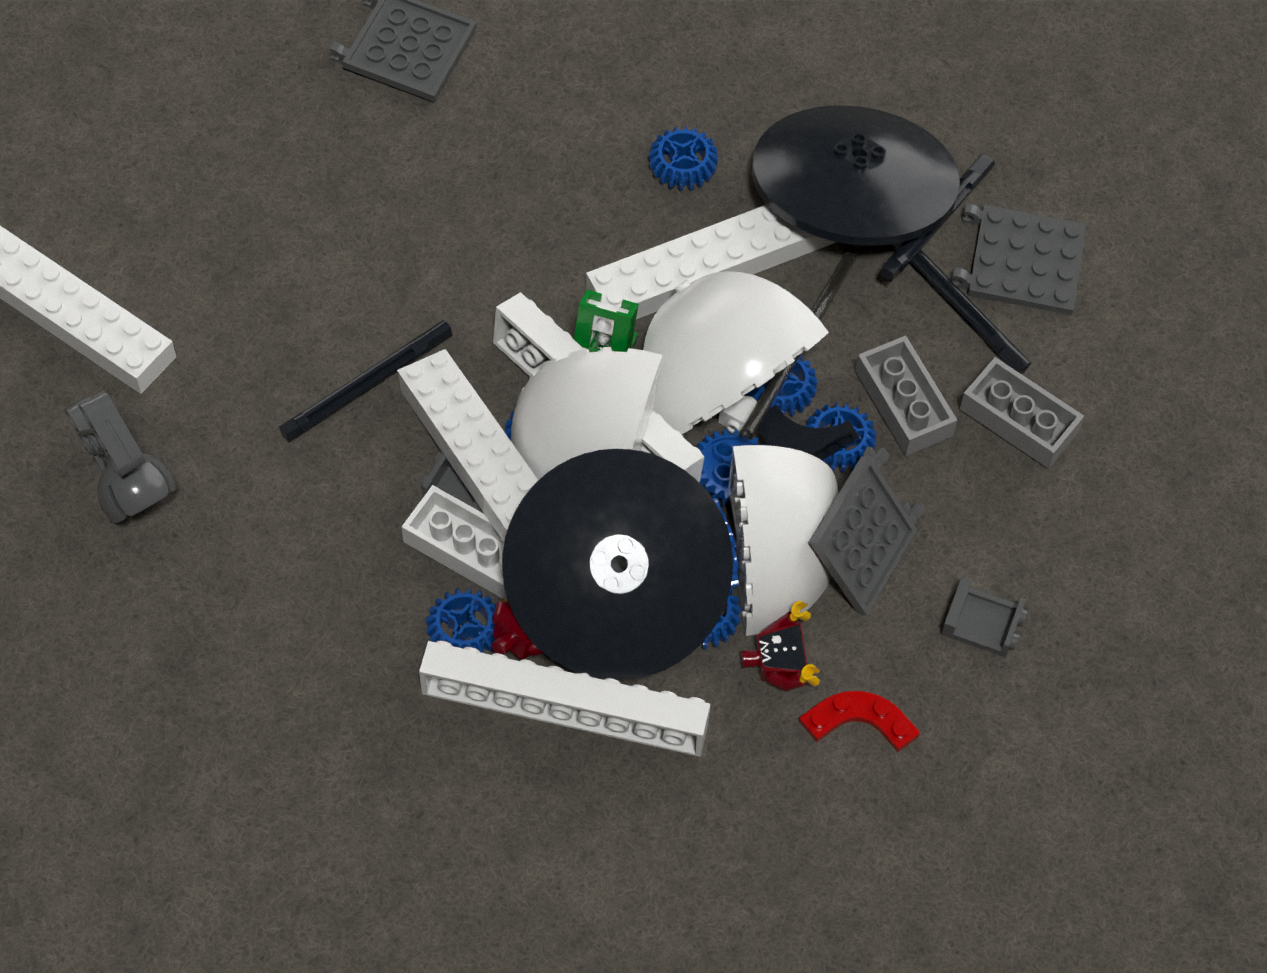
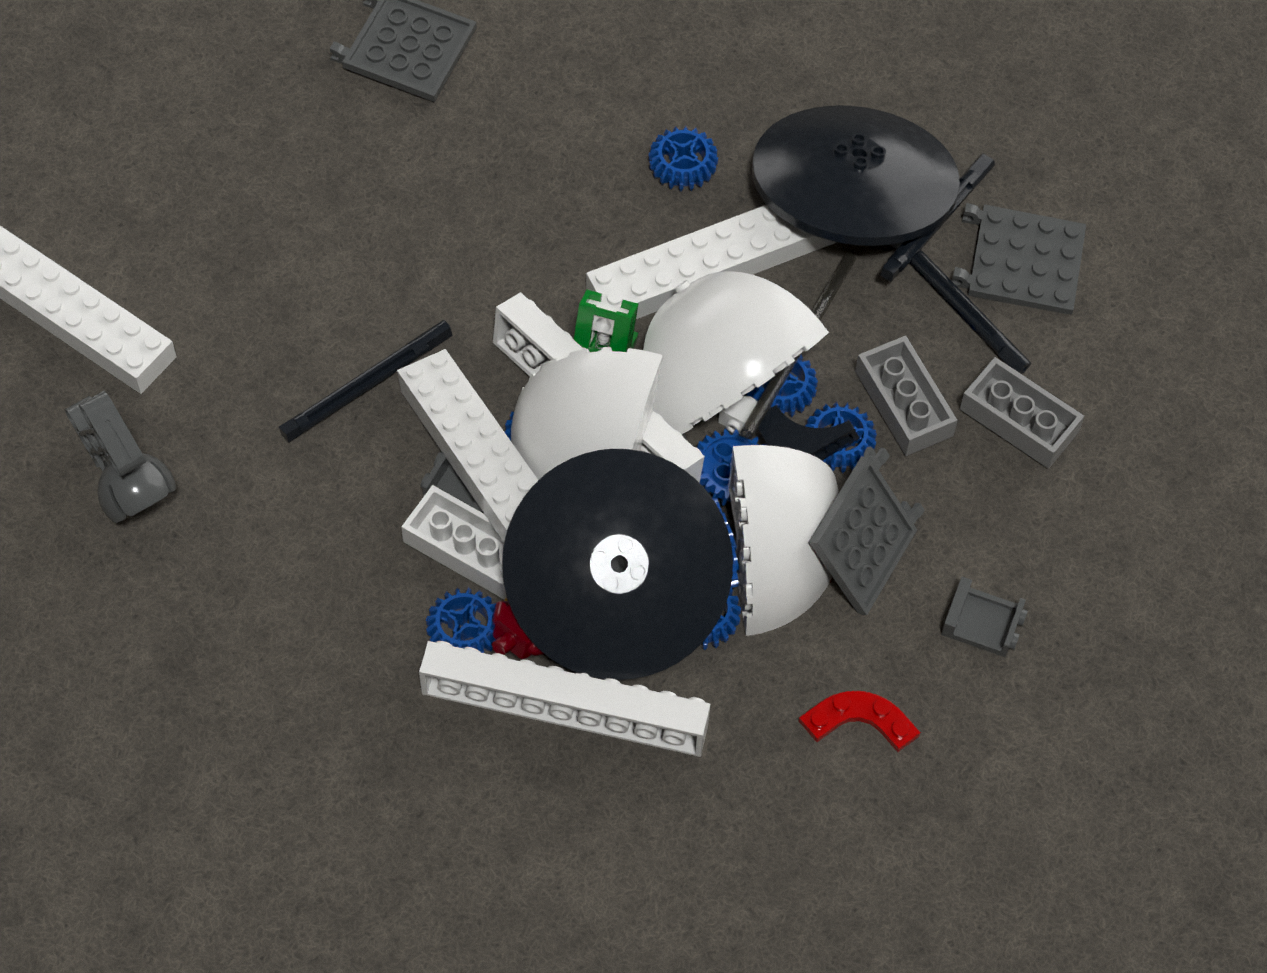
torso [741,601,820,691] -> none

